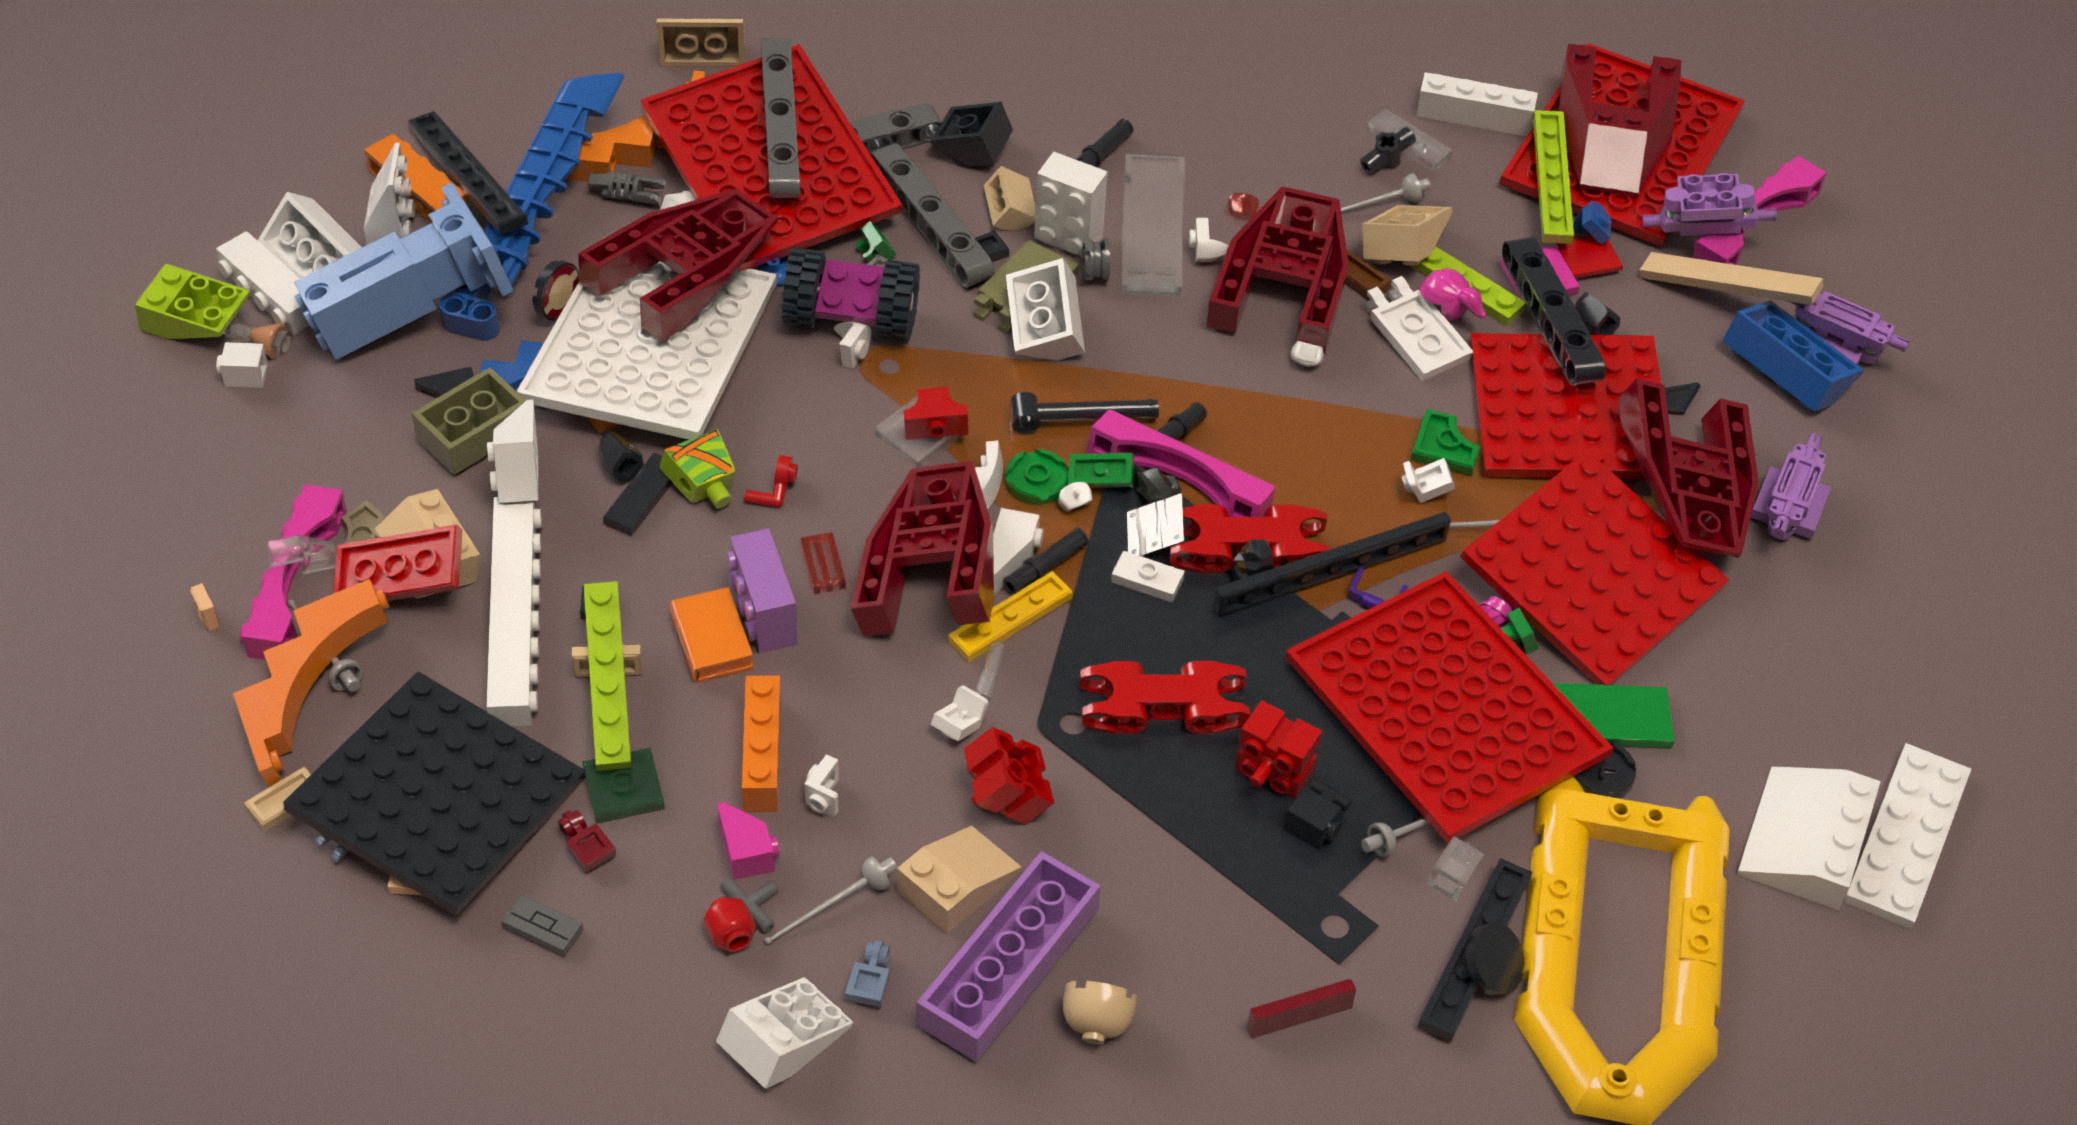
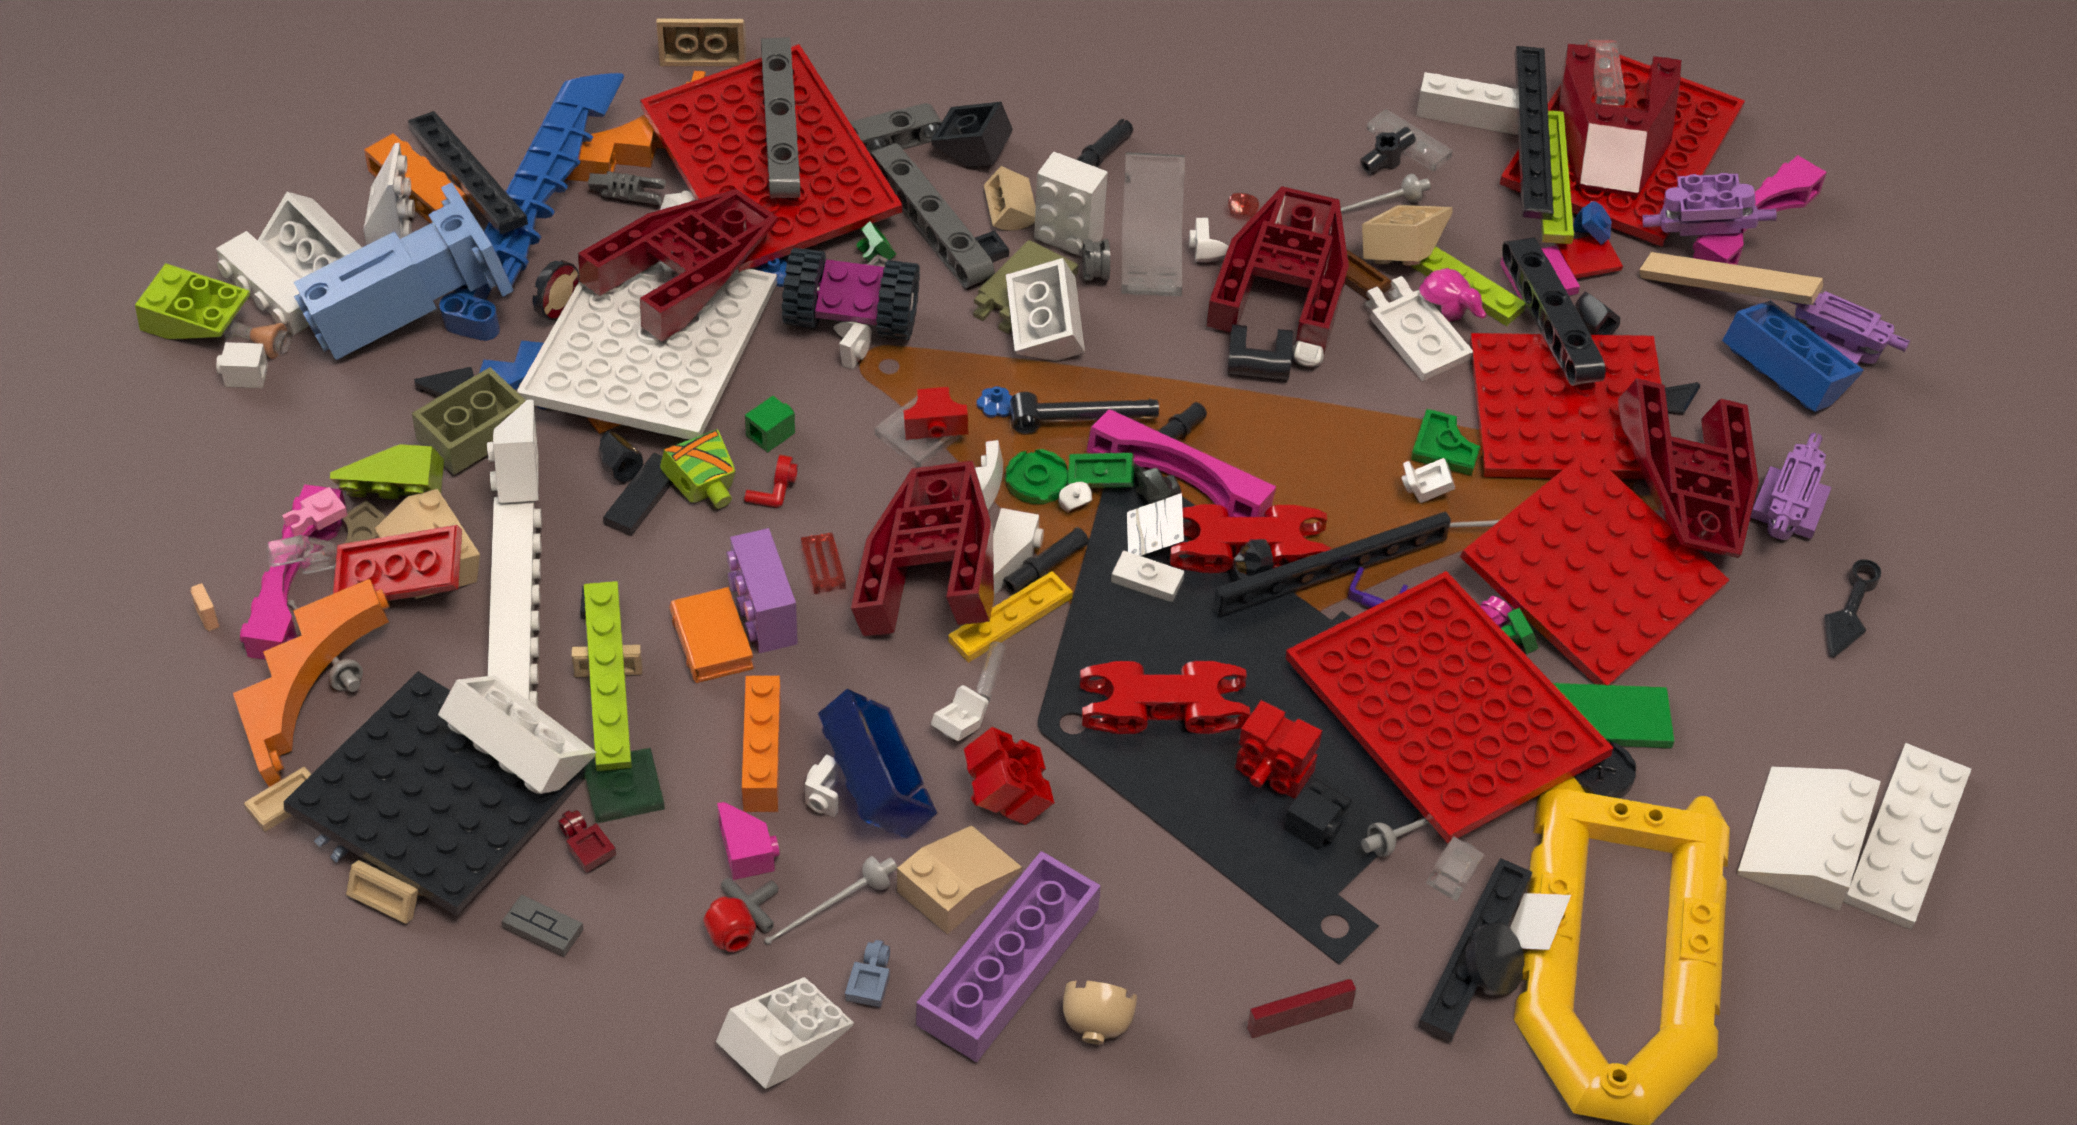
none -> bright pink plate [282,487,348,537]
none -> lime slope [330,444,444,500]
none -> tan tile [346,860,418,924]
none -> white slope [438,675,596,794]
none -> green brick [745,396,795,453]
none -> clear blue piece [818,689,938,838]
none -> blue plant [977,386,1012,418]
none -> black connector [1227,324,1293,380]
none -> white sticker [1510,893,1571,950]
none -> black tile [1514,46,1554,220]
none -> clear tile [1587,40,1626,105]
none -> black piece [1824,559,1882,658]

